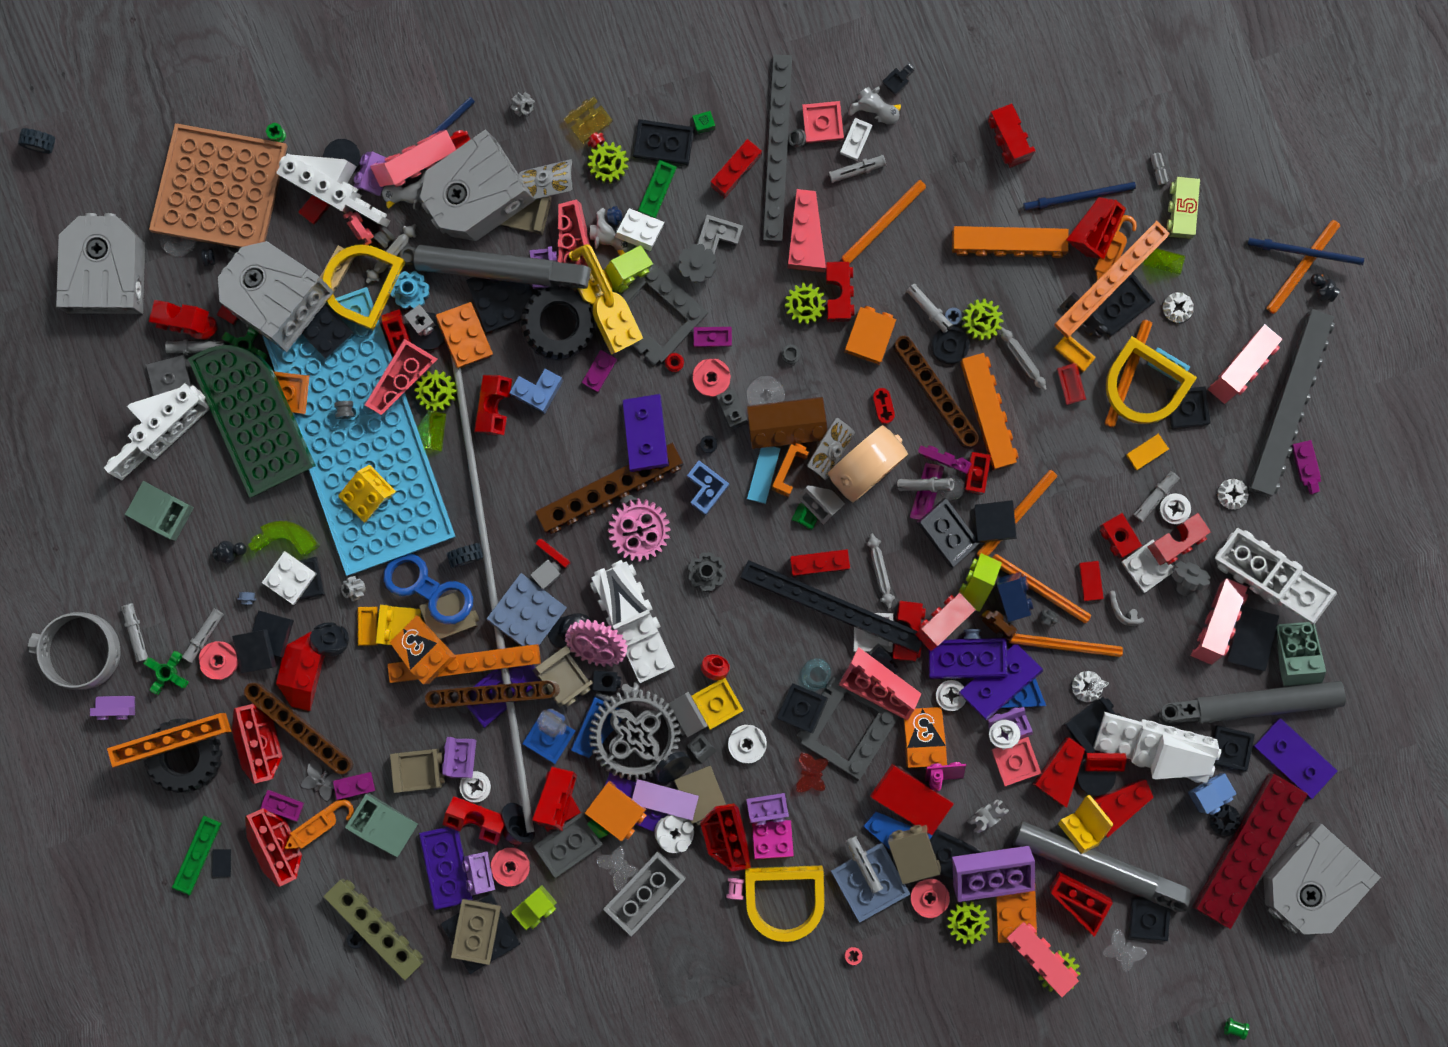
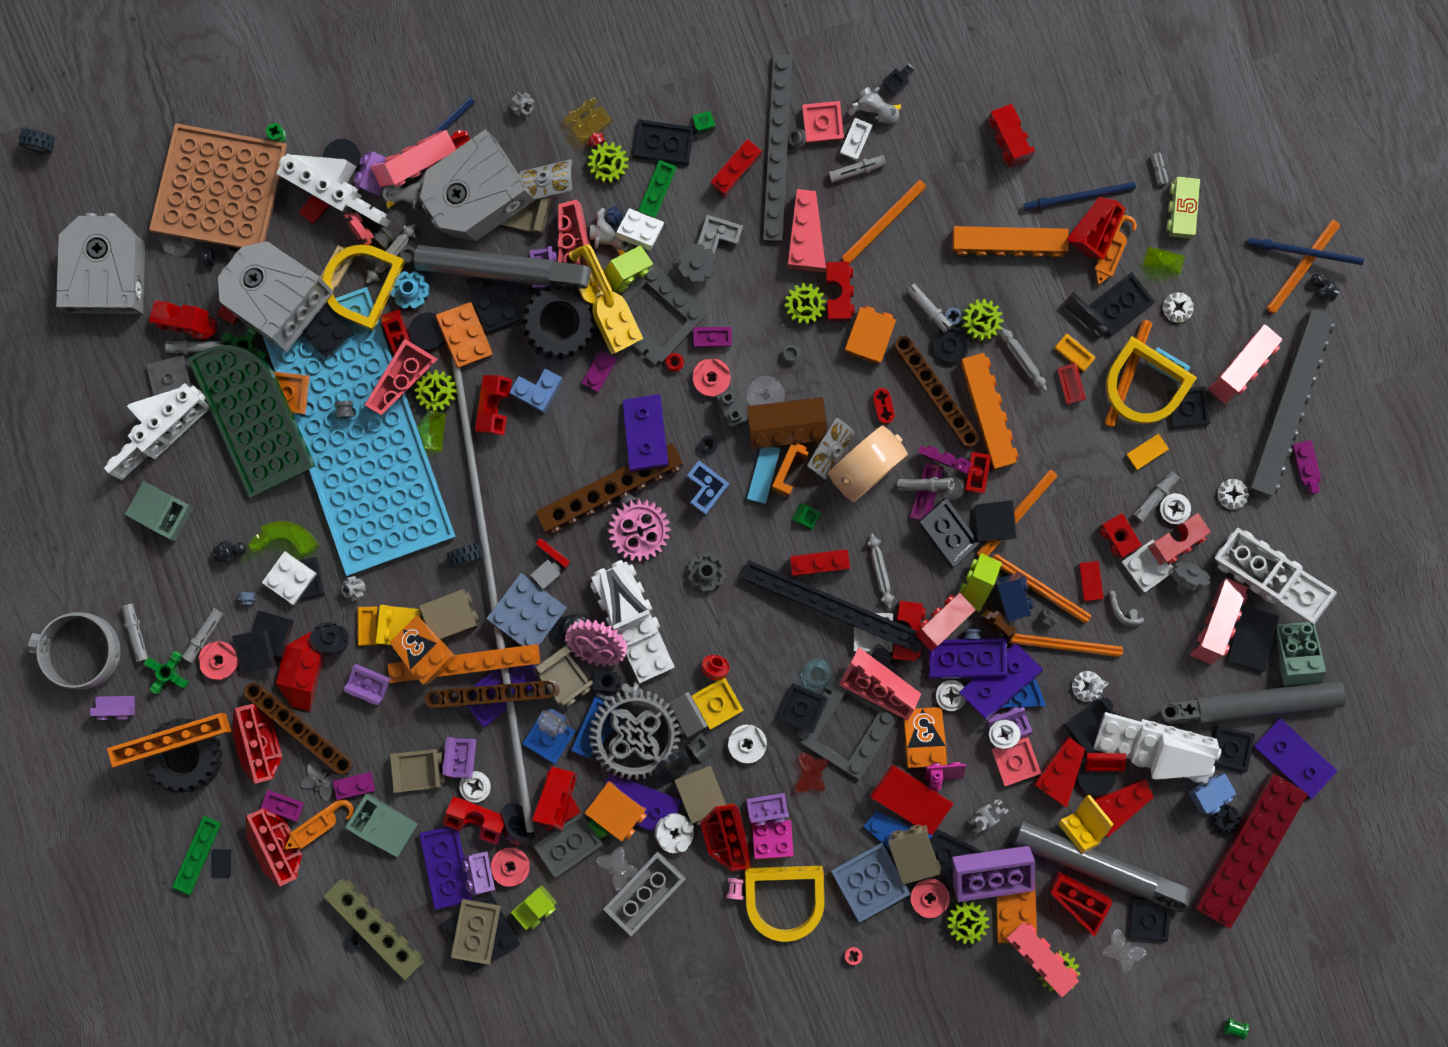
yellow bracket [338,465,396,522] -> none
blue bar [383,554,473,625] -> none
light grey brick [404,304,436,337] -> none
lavender sticker [632,779,699,821] -> none
light grey slope [797,486,845,525] -> none
light grey pin [845,836,883,894] -> none
orange plate [1054,221,1170,338] -> none
light grey piece [1263,822,1381,934] -> none
none -> medium lavender bracket [343,664,391,705]

